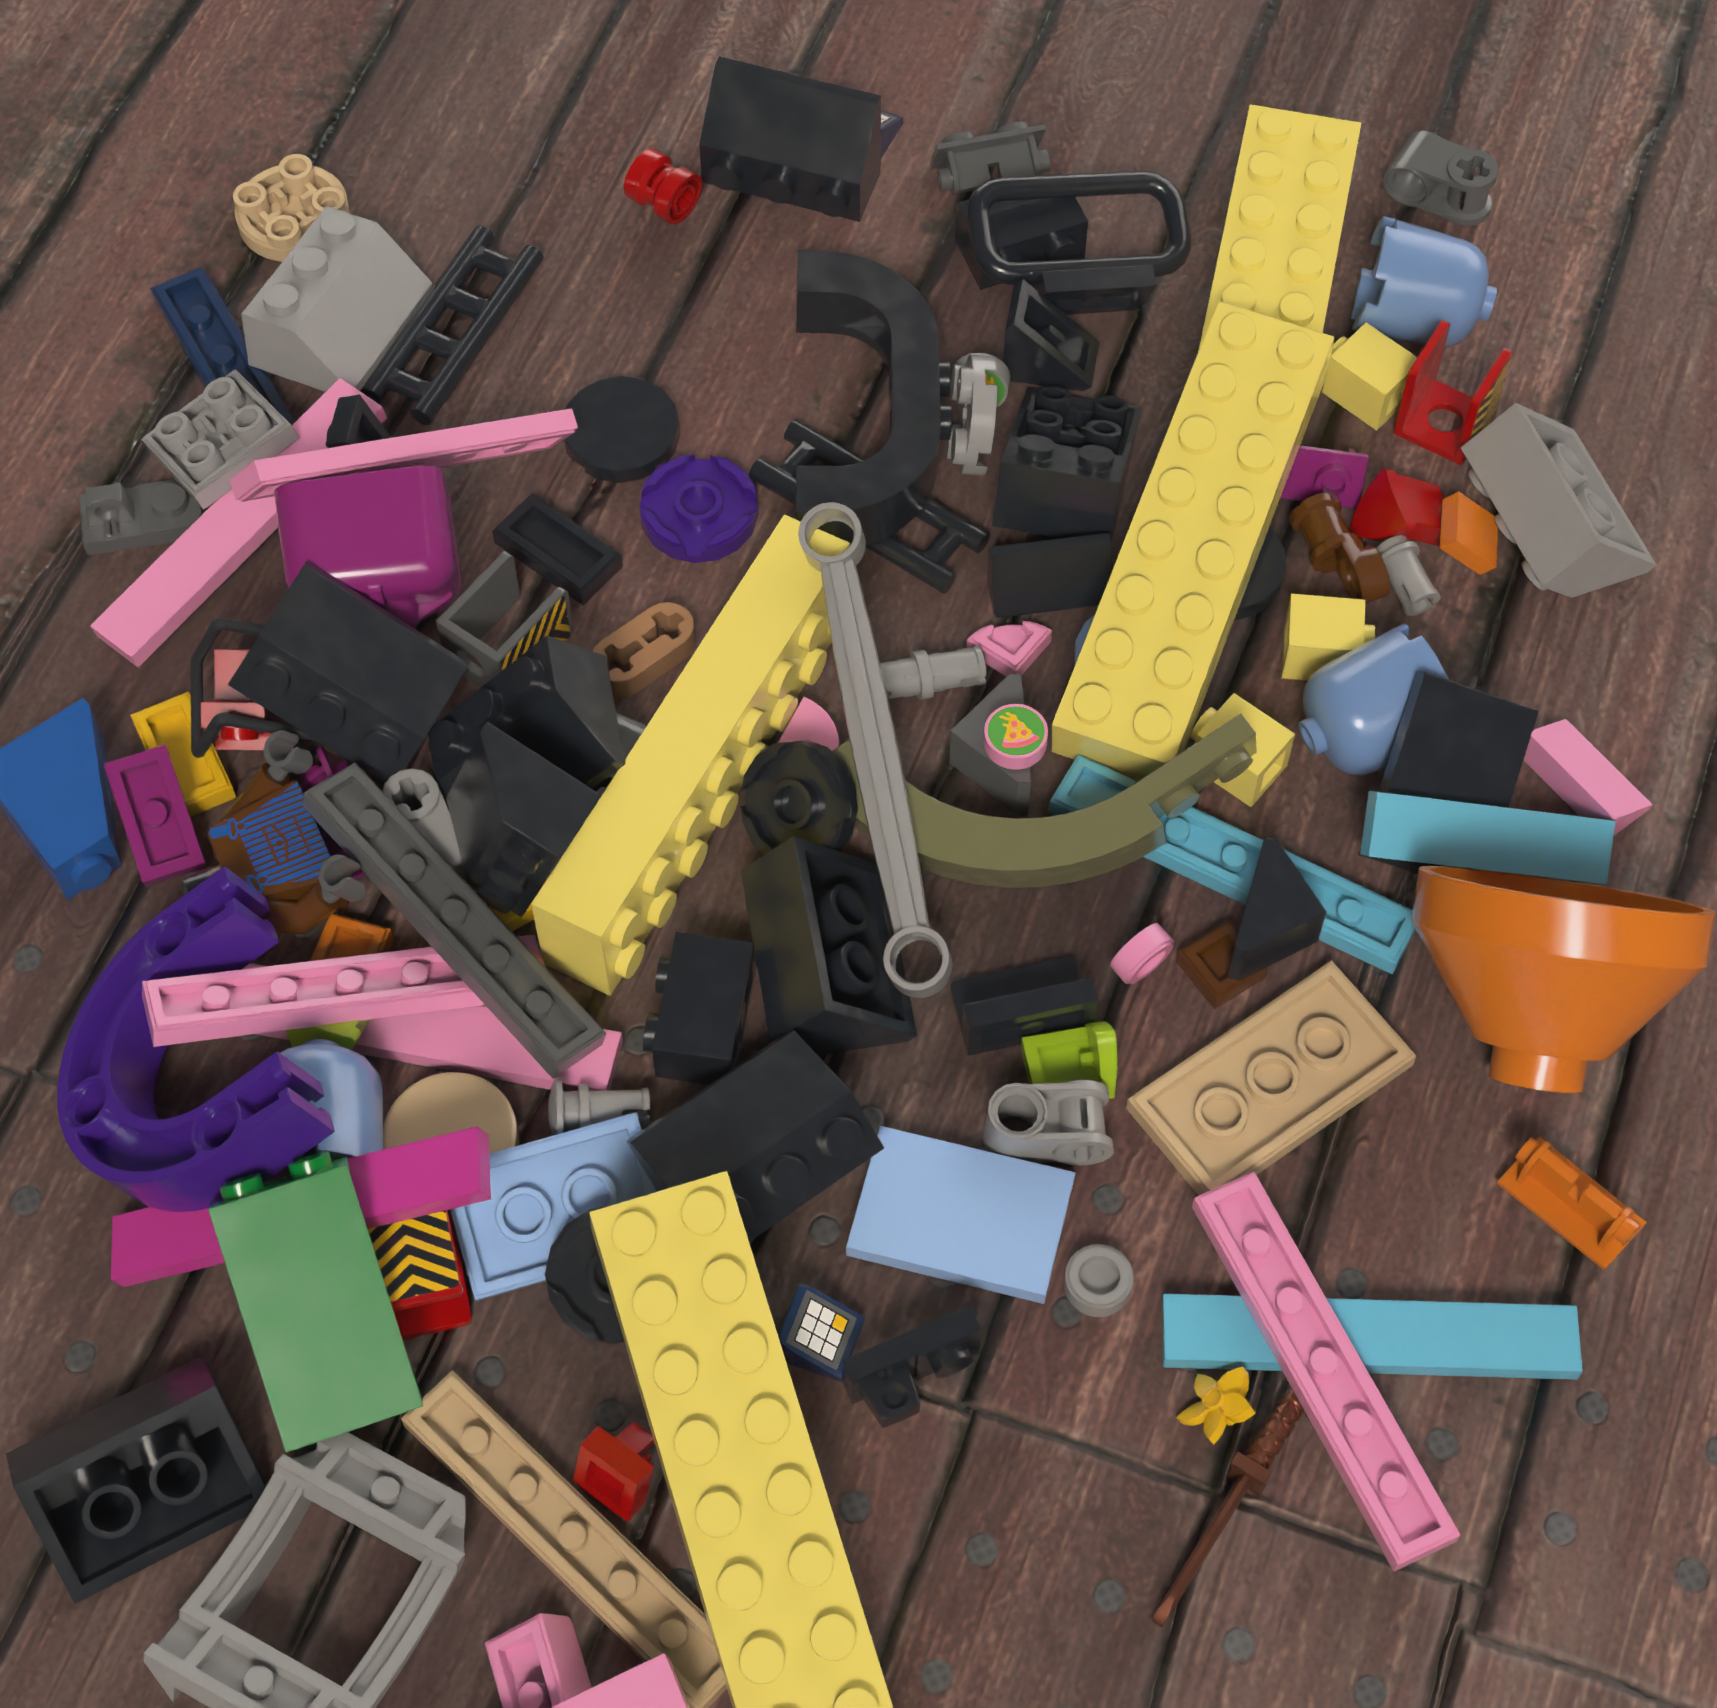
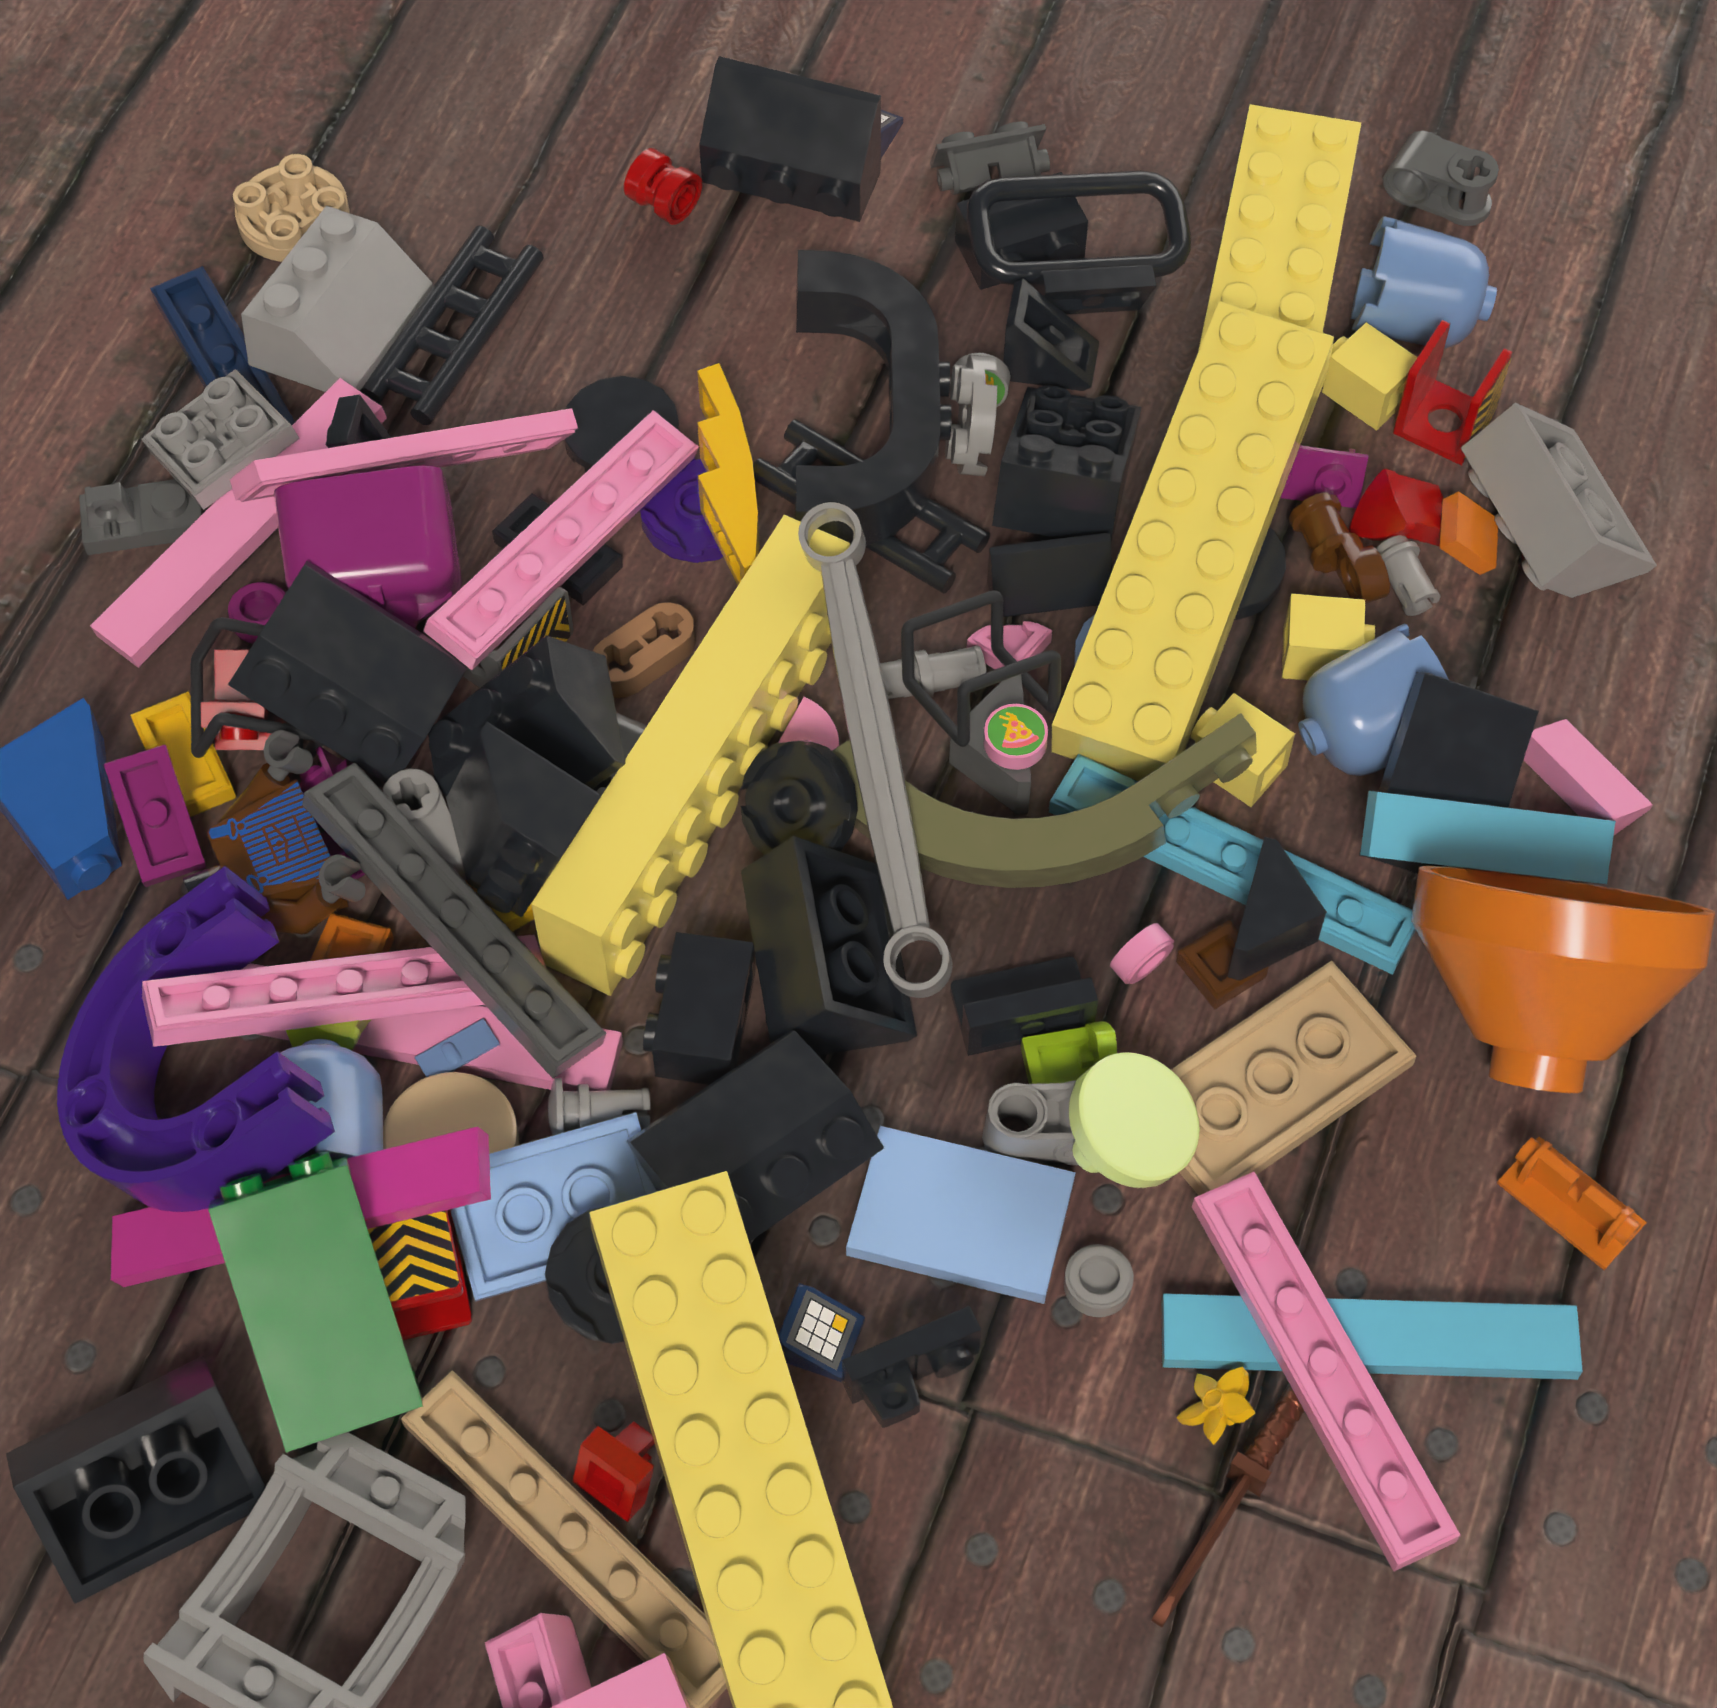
none -> magenta tile [228,582,285,644]
none -> medium blue piece [414,1018,500,1077]
none -> bright pink tile [424,410,699,670]
none -> yellow slope [697,363,760,585]
none -> black piece [901,590,1061,747]
none -> yellowish green tile [1069,1052,1200,1188]

